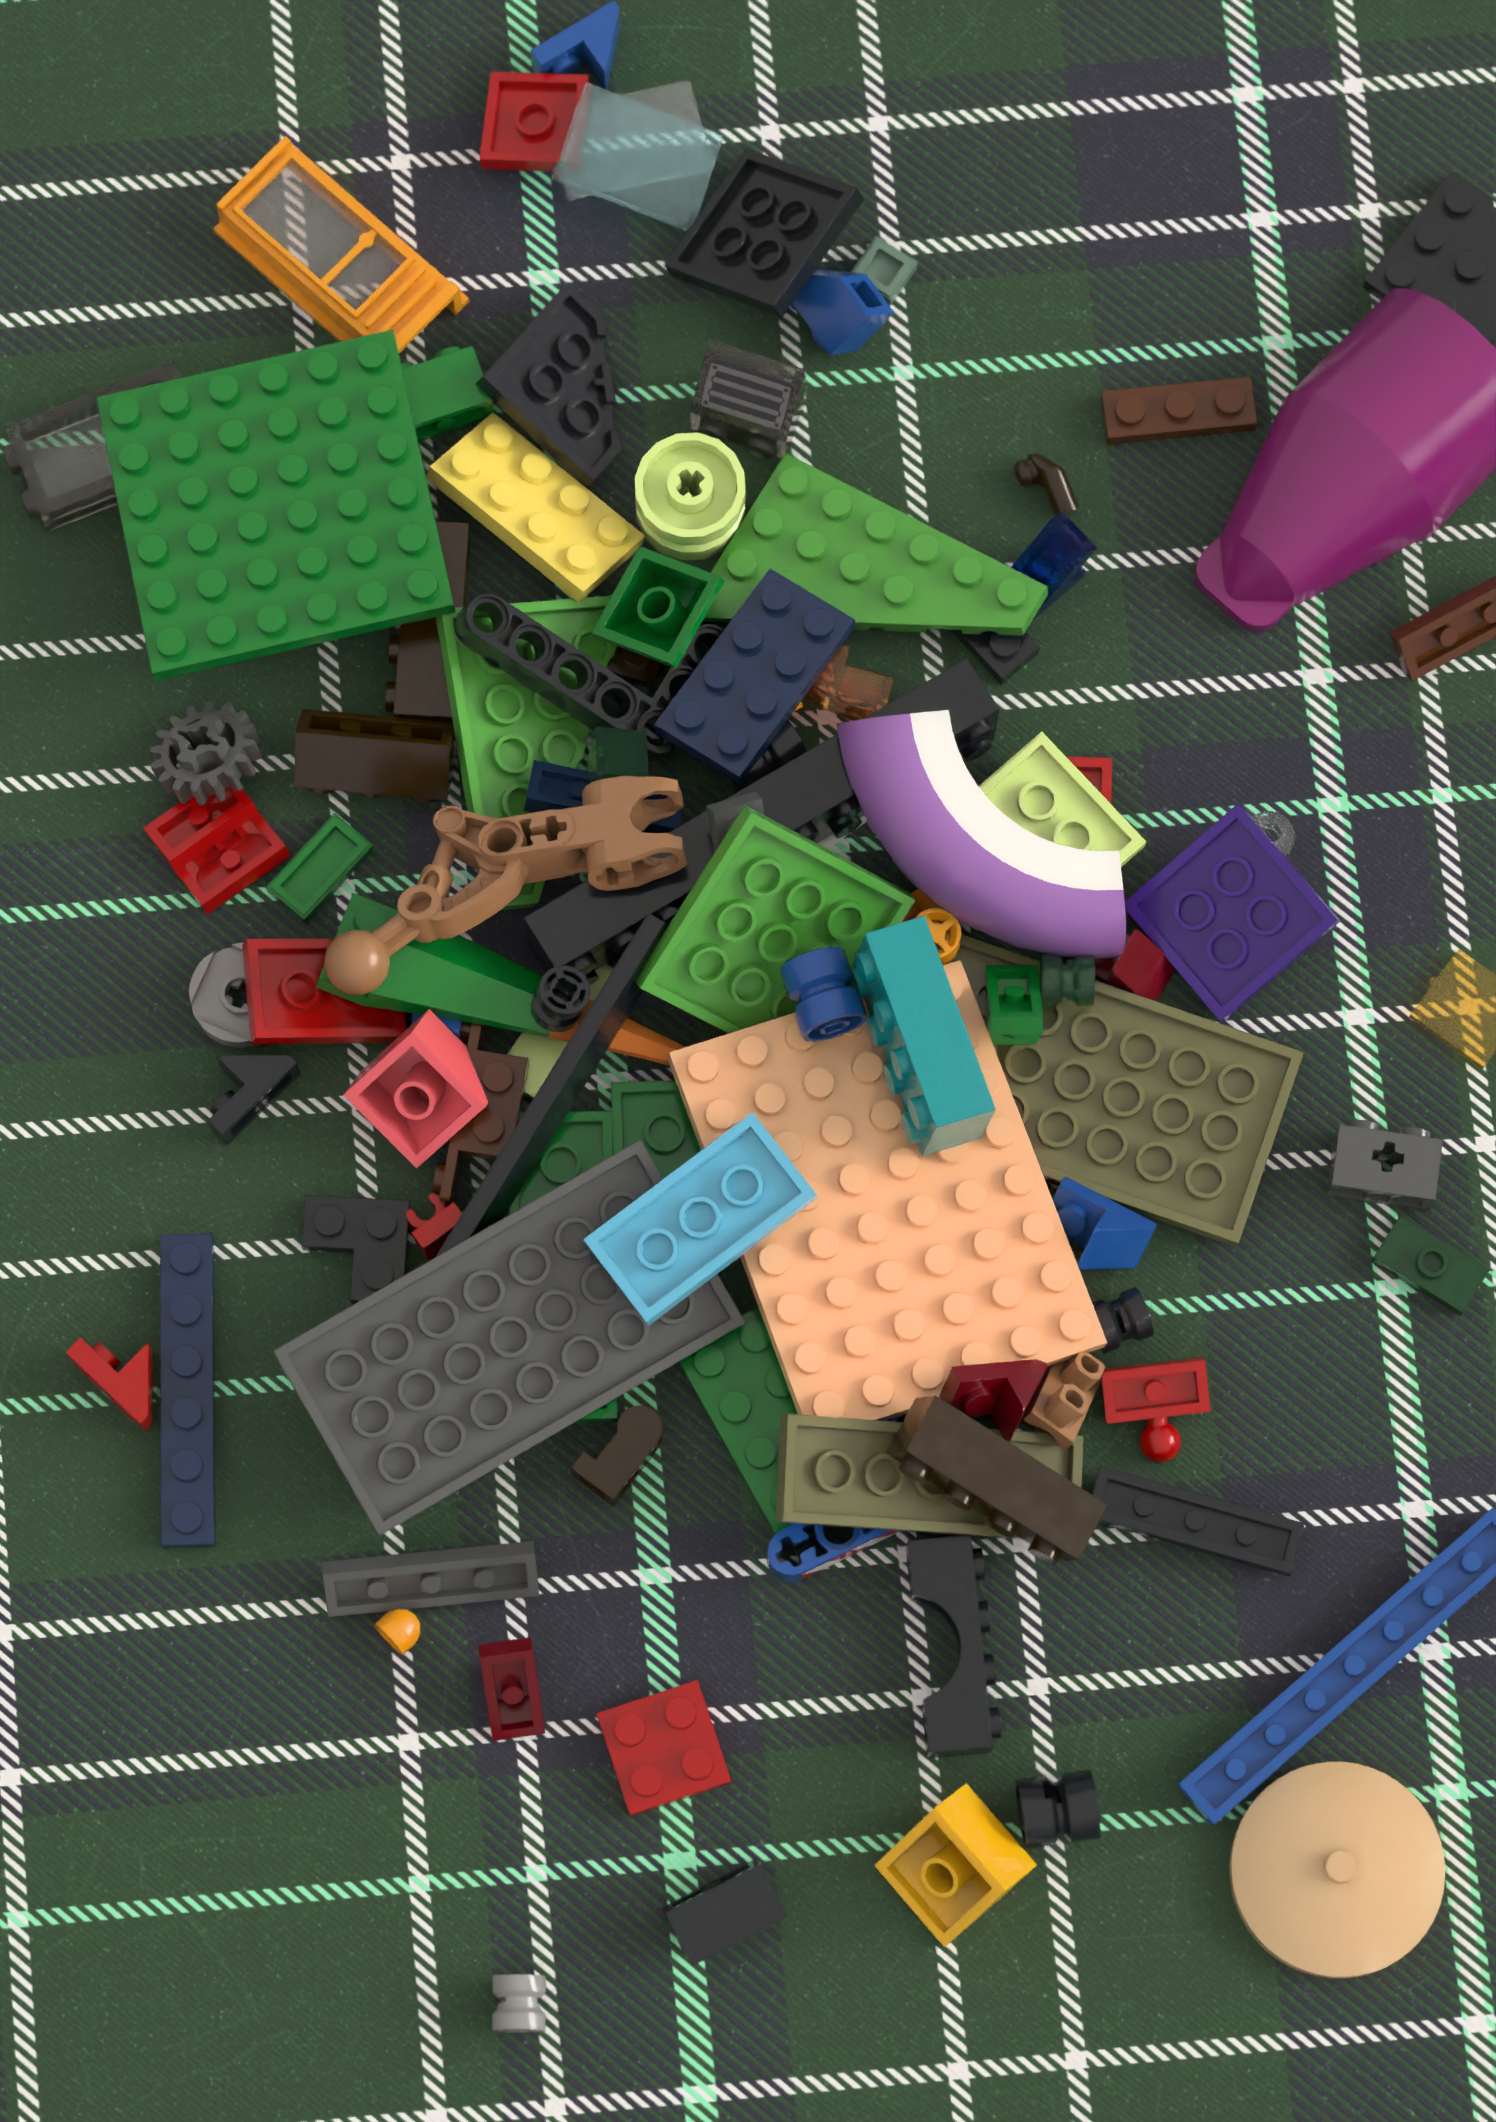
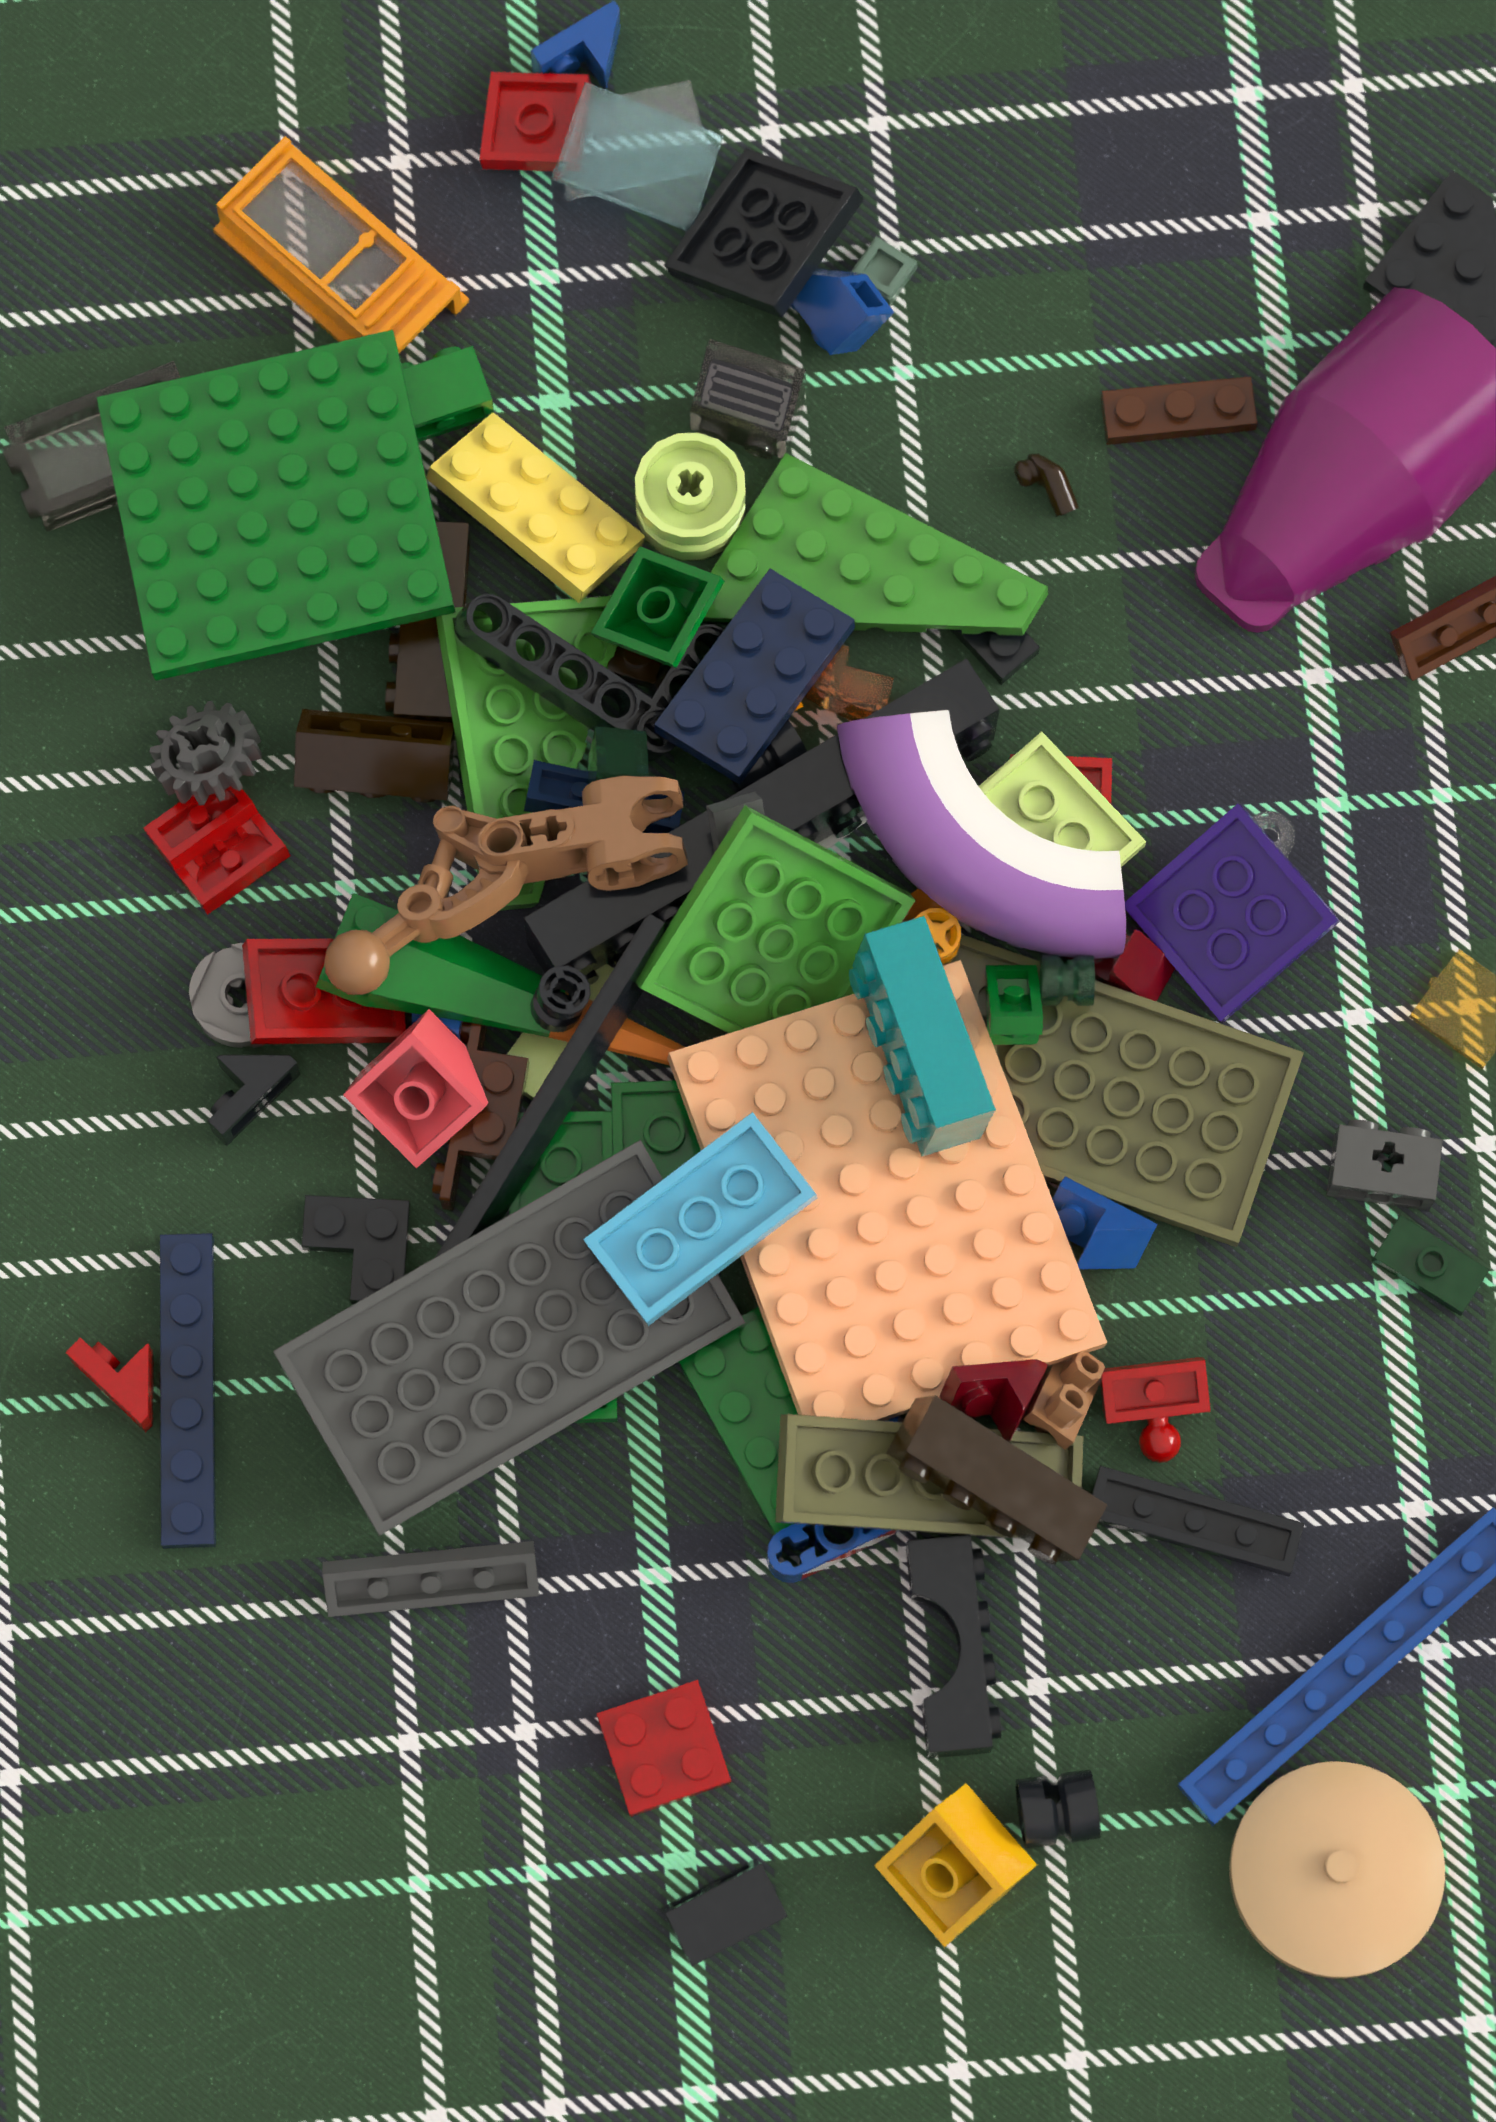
green tile [266,813,374,924] -> none
light orange hinge [374,1609,420,1656] -> none
red tile [406,1193,462,1262] -> none
black plate [476,282,622,488] -> none
dark red slope [478,1637,545,1741] -> none
light grey wheel [492,1974,546,2033] -> none
dark brown leg [571,1406,663,1507] -> none
blue wheel [780,947,867,1042] -> none
clear blue slope [1011,512,1097,619] -> none
black wheel [1092,1287,1154,1354] -> none

